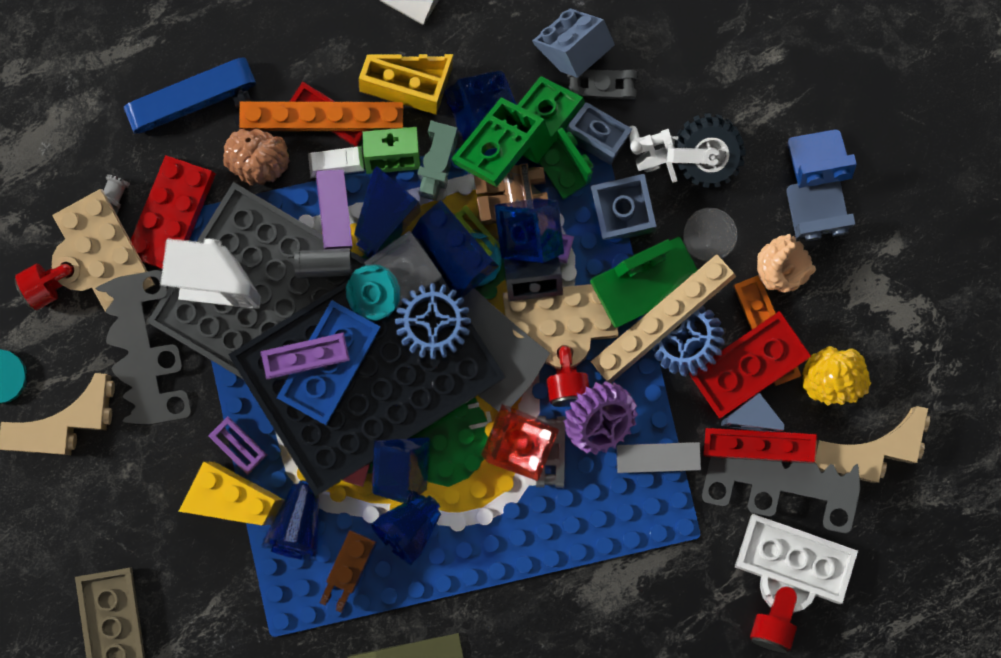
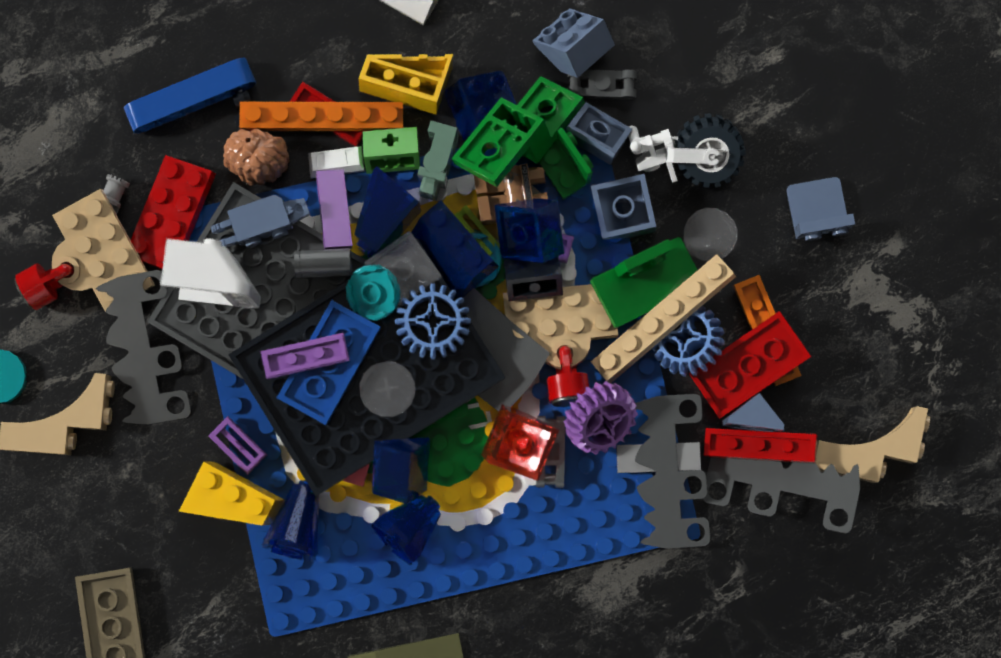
reddish brown hinge [320,530,377,613] -> none
white plate [735,514,858,653] -> none
light nougat hair [757,234,816,293] -> none
blue bracket [787,130,857,188] -> none
yellow hair [802,346,871,406] -> none
none -> sand blue hinge [210,195,310,248]
none -> clear tile [360,362,415,417]
none -> dark grey piece [635,394,710,549]

